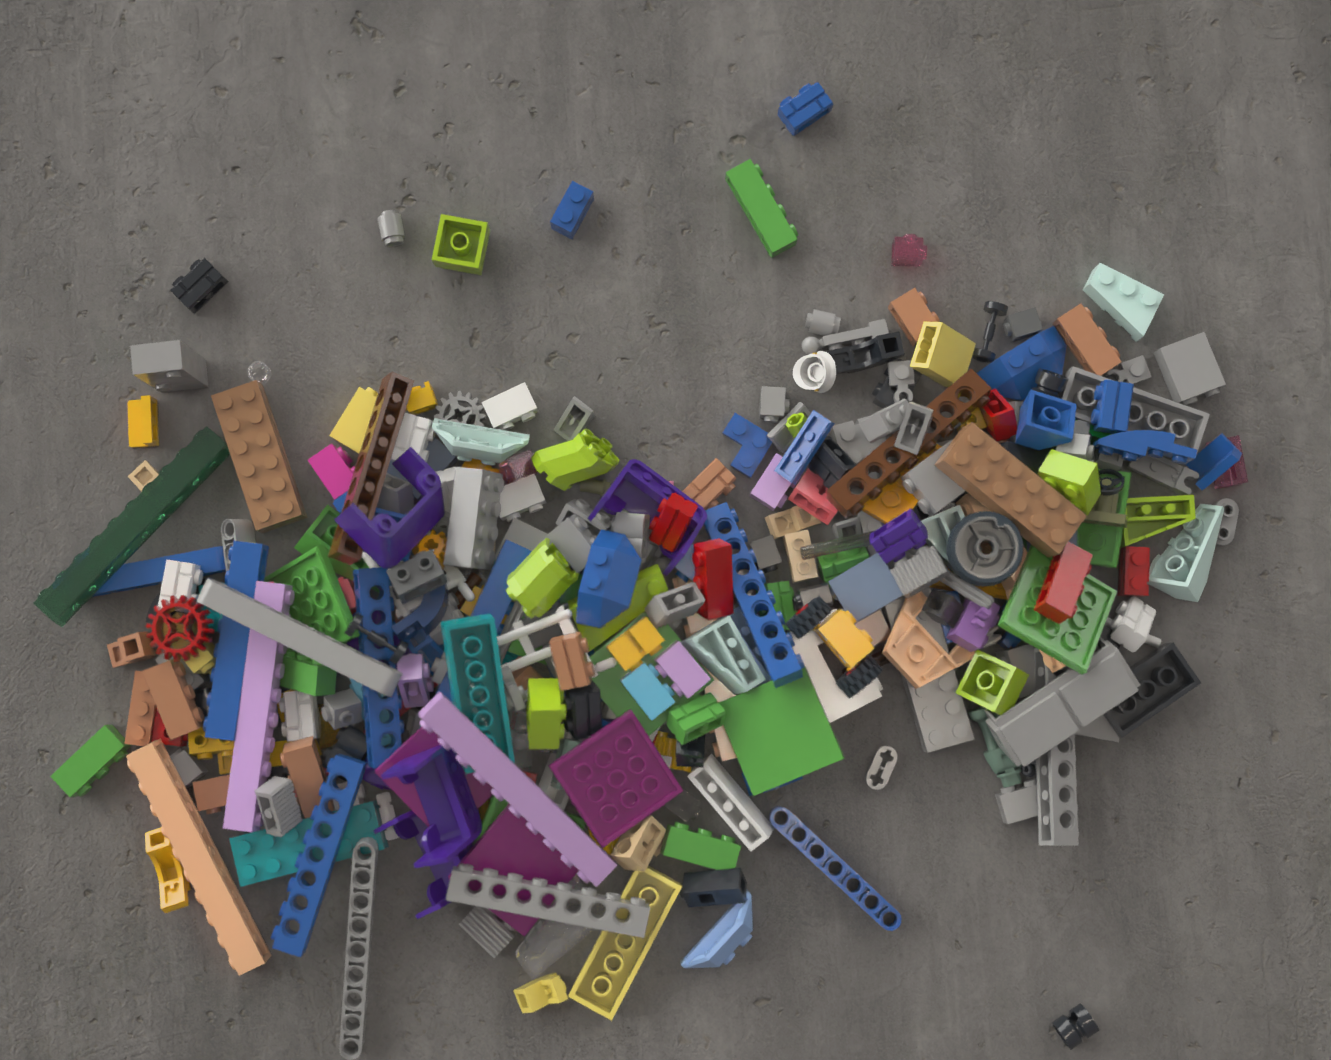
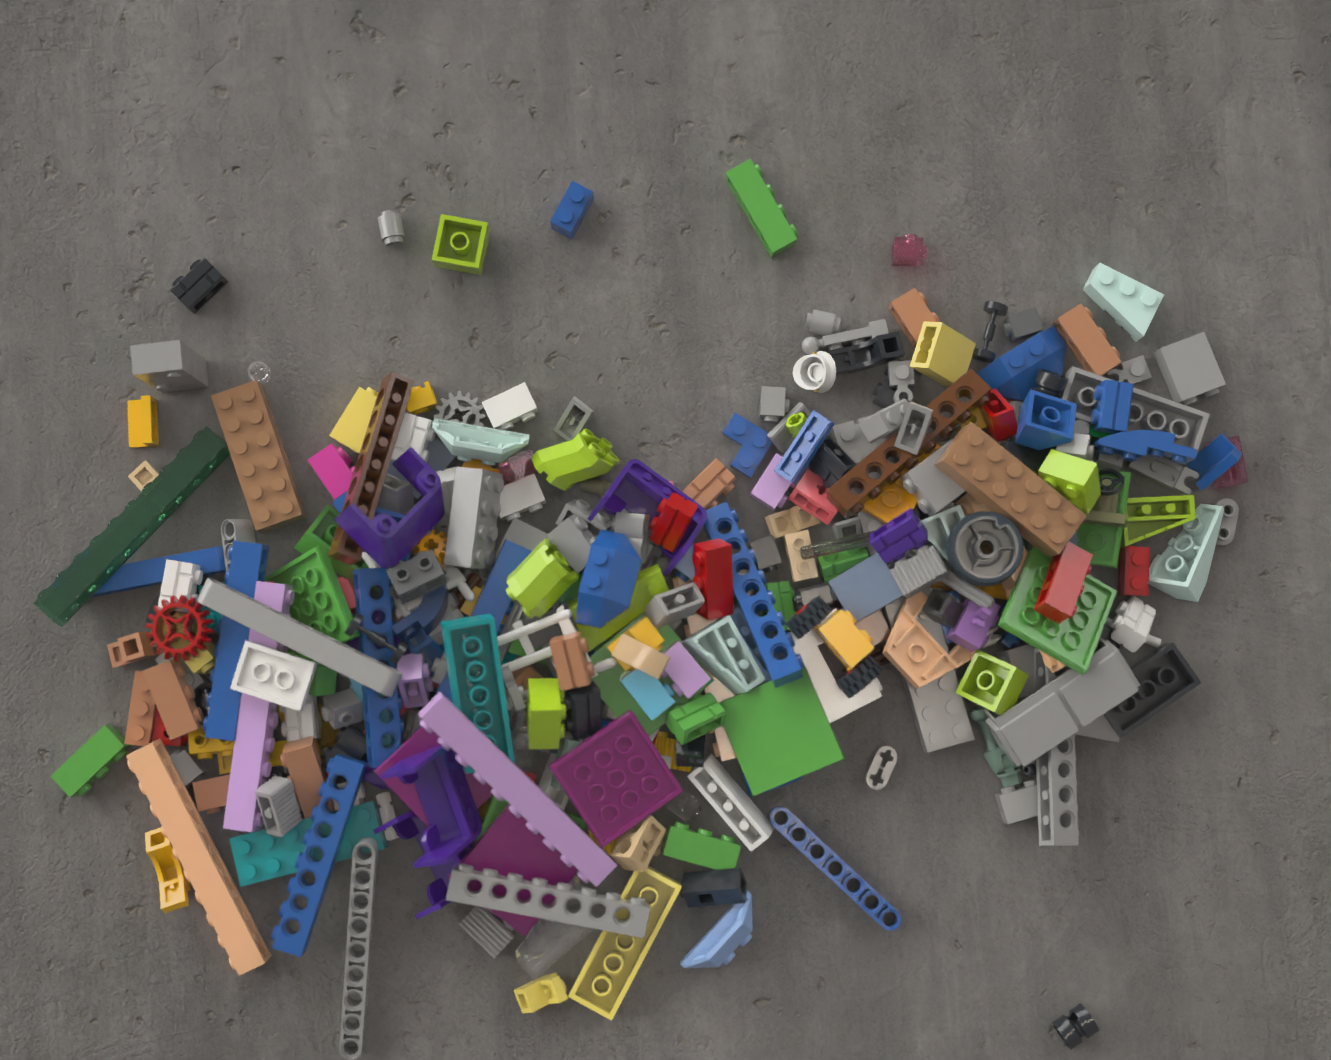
blue brick [778,82,833,136] -> none
none -> white plate [230,641,318,711]
none -> tan slope [611,633,670,680]

